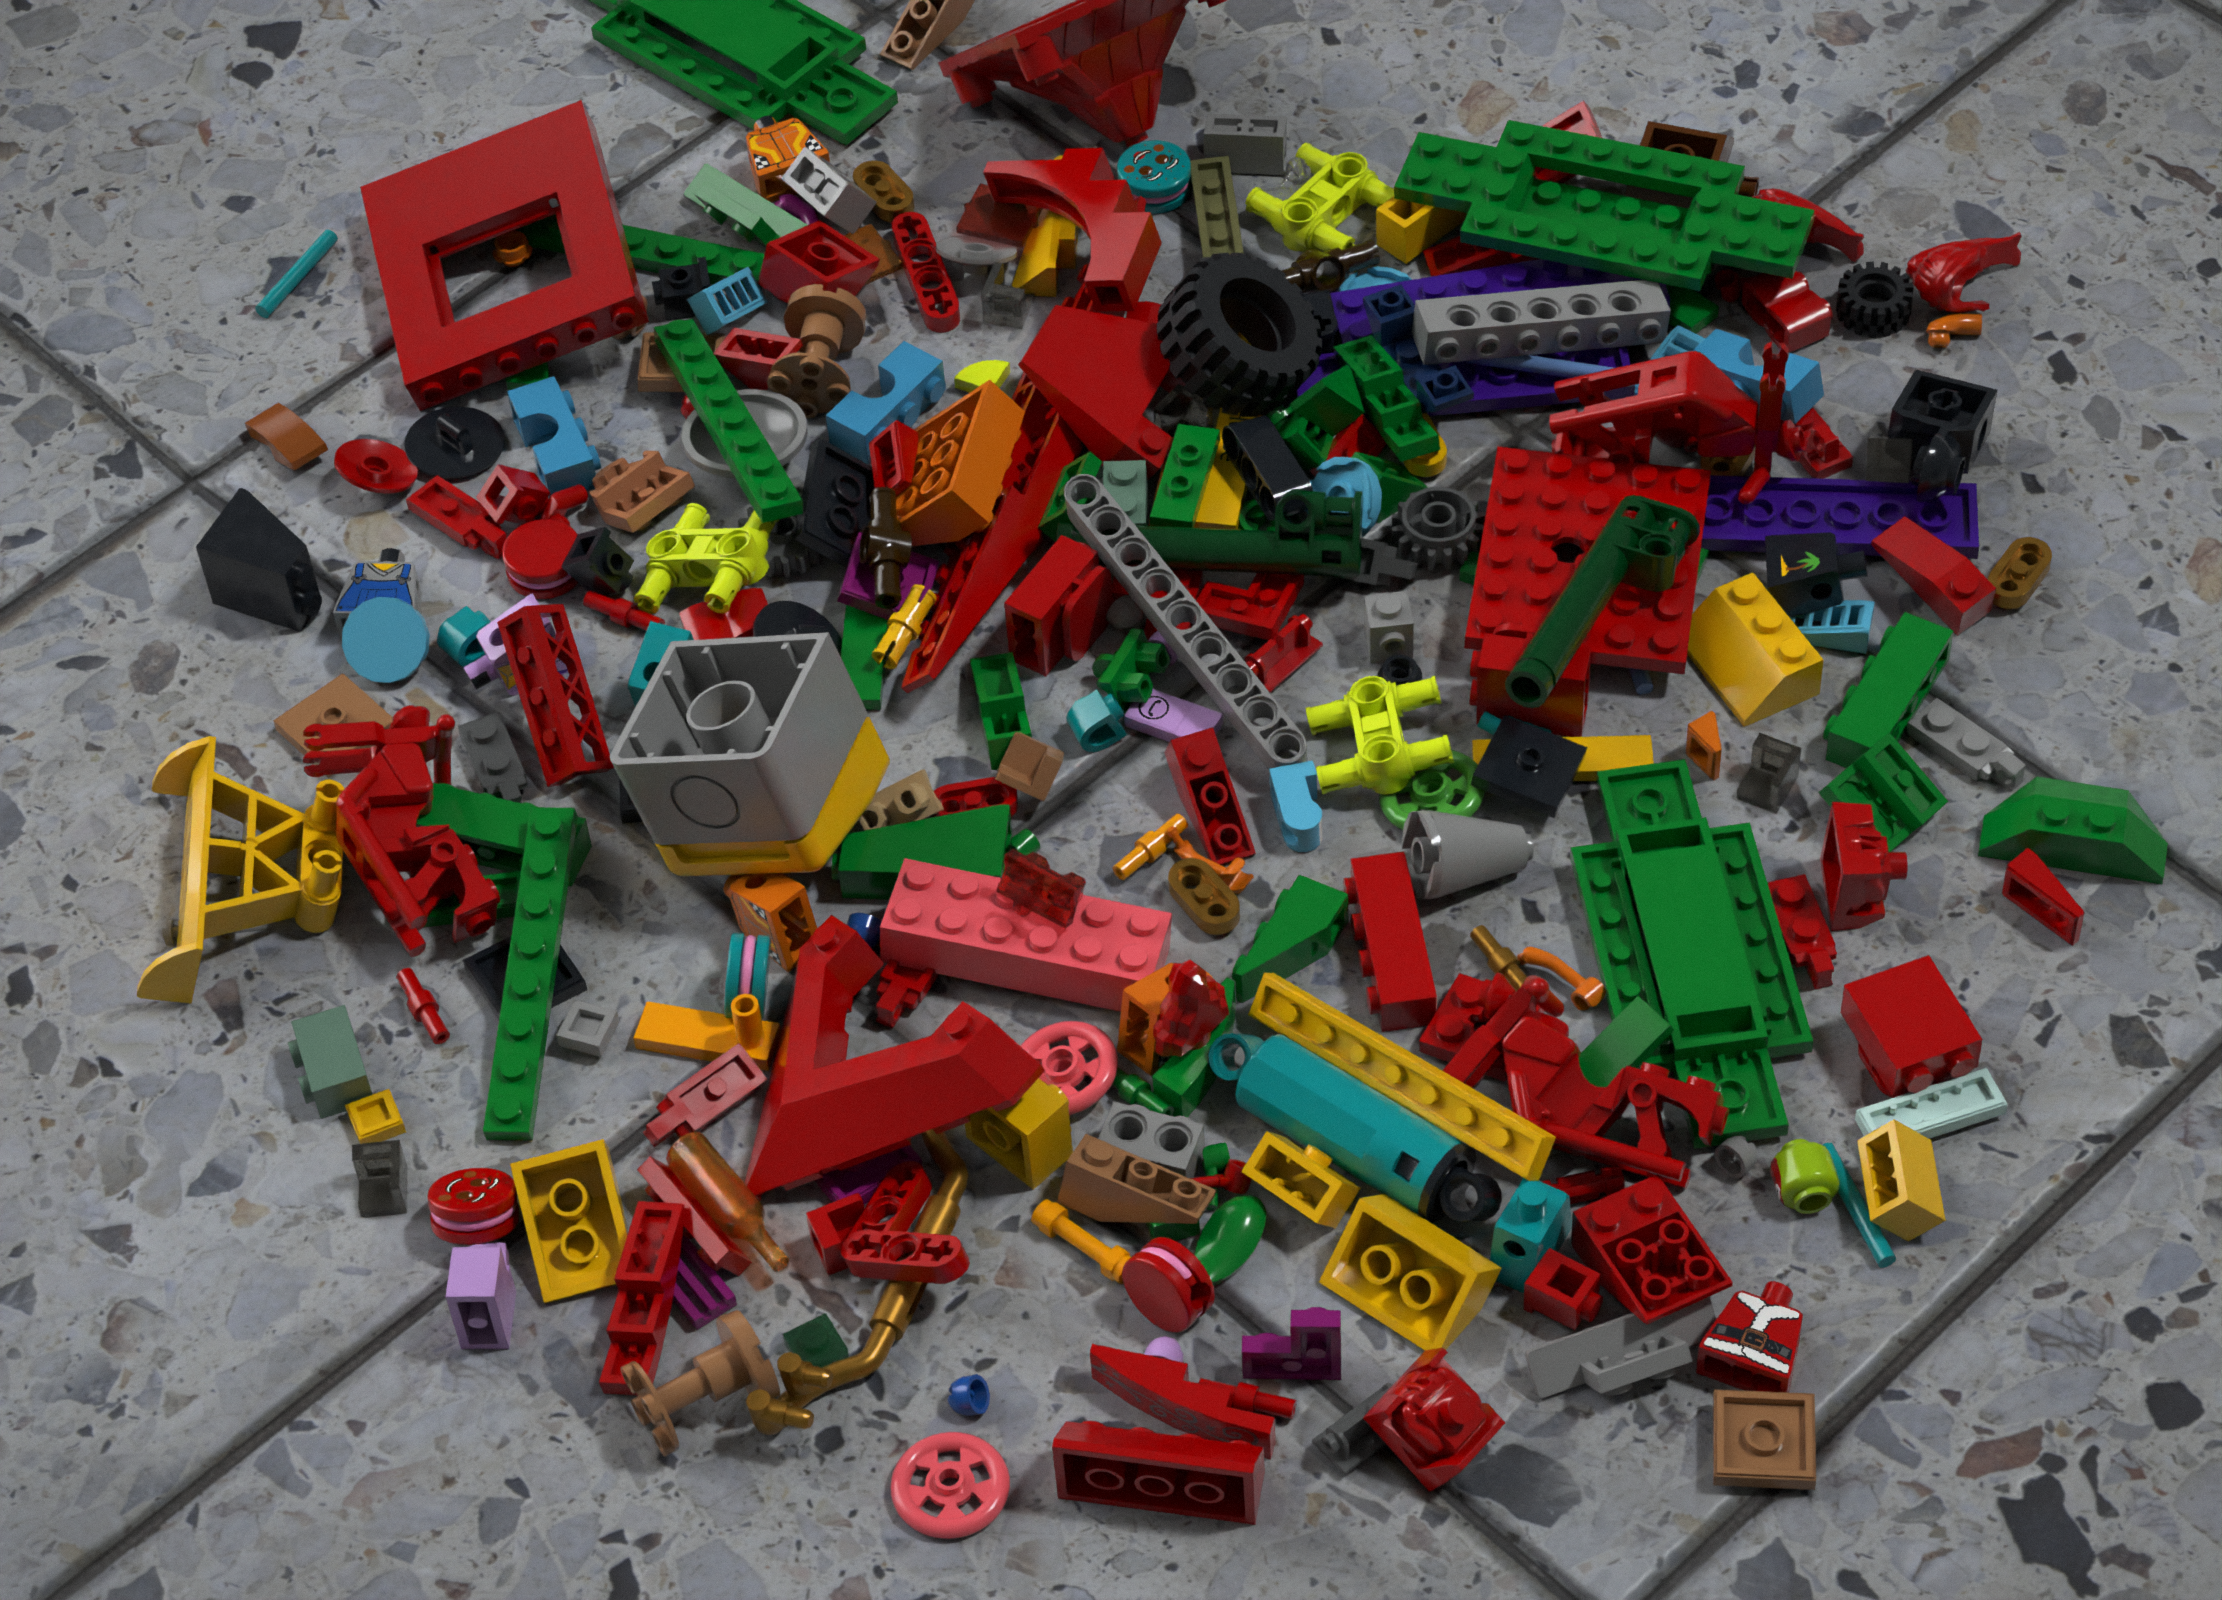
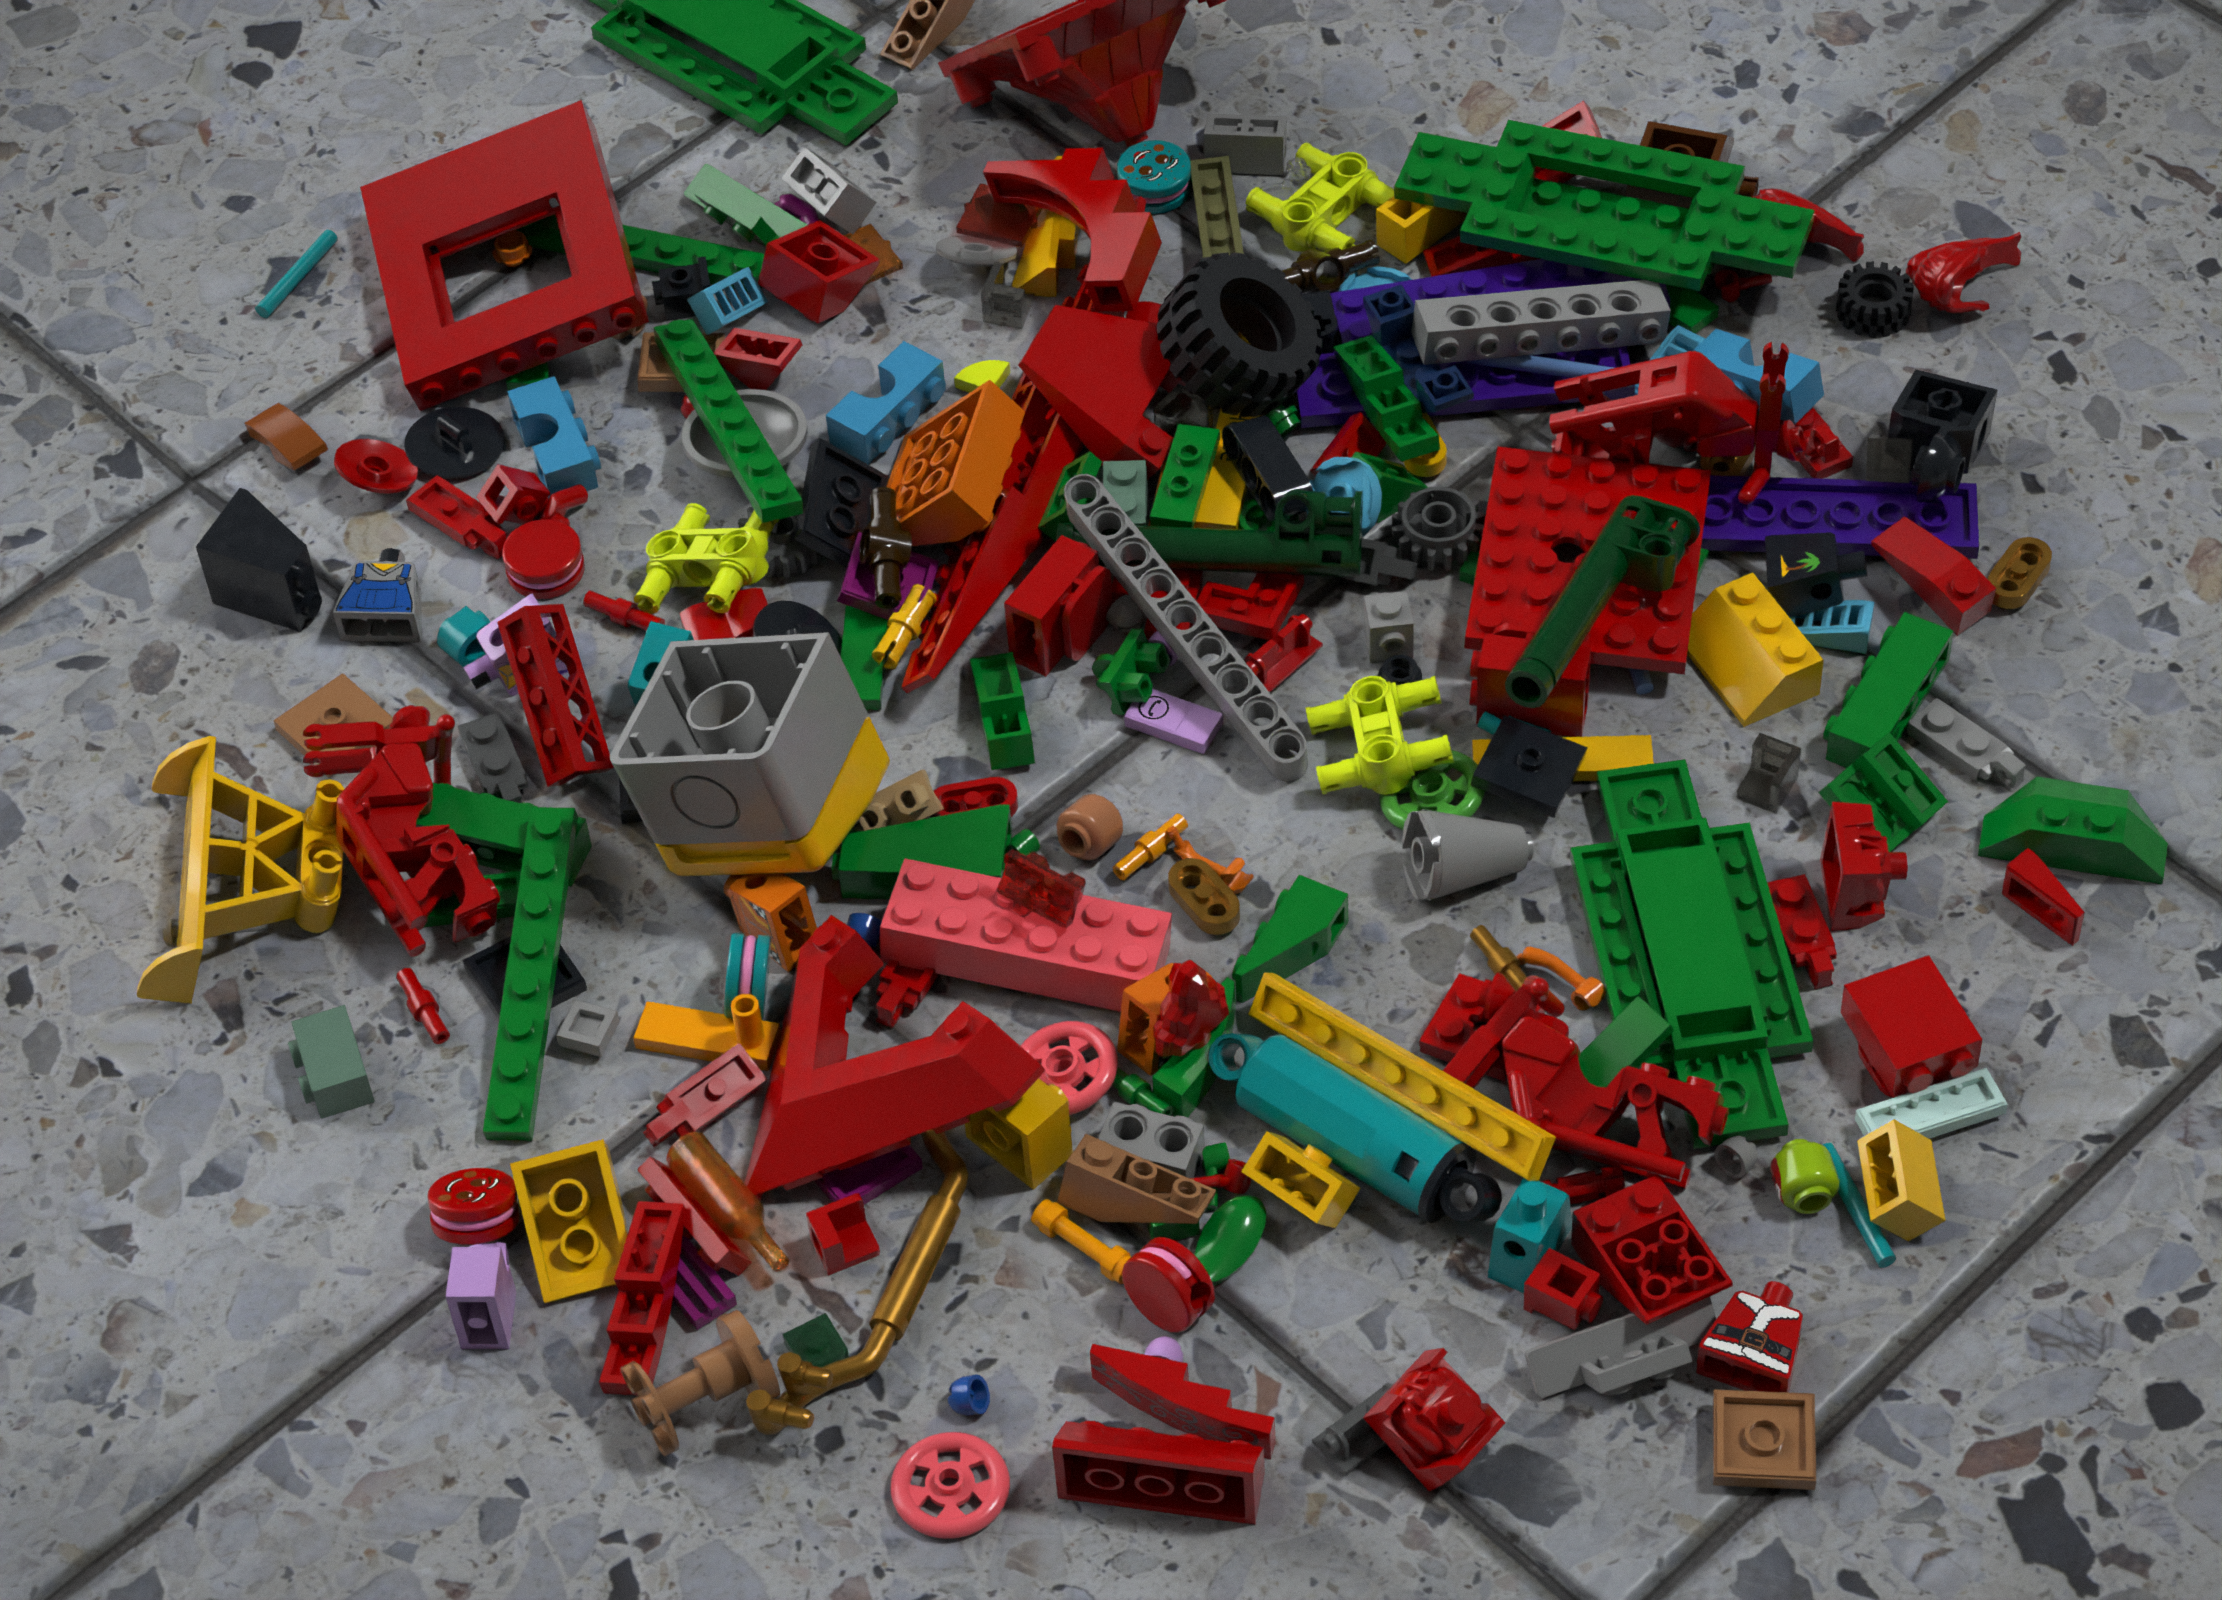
medium azure tile [342,597,430,683] -> none
yellow tile [345,1089,406,1149] -> none
clear smoke panel [352,1140,408,1218] -> none
black brick [561,527,634,596] -> none
nougat slope [589,450,695,533] -> none
torso [746,116,830,202] -> none
medium nougat piece [767,284,866,419] -> none
red beam [841,1161,970,1284] -> none
pearl gold plate [853,160,915,222] -> none
red slope [869,420,919,496] -> none
red beam [892,211,961,333] -> none
medium nougat panel [995,732,1064,801] -> none
teal plate [1066,689,1127,752] -> none
red slope [1164,727,1256,865] -> none
red bar [1198,1378,1297,1419] -> none
magenta plate [1241,1307,1342,1380] -> none
medium azure leg [1269,760,1323,852] -> none
green slope [1277,411,1334,471] -> none
green slope [1290,365,1365,437] -> none
yellow slope [1319,1194,1502,1351] -> none
red brick [1343,851,1437,1032] -> none
orange slope [1686,711,1722,780] -> none
red brick [1741,271,1833,353] -> none
orange arm [1926,314,1982,348] -> none
none -> nougat head [1056,794,1123,861]

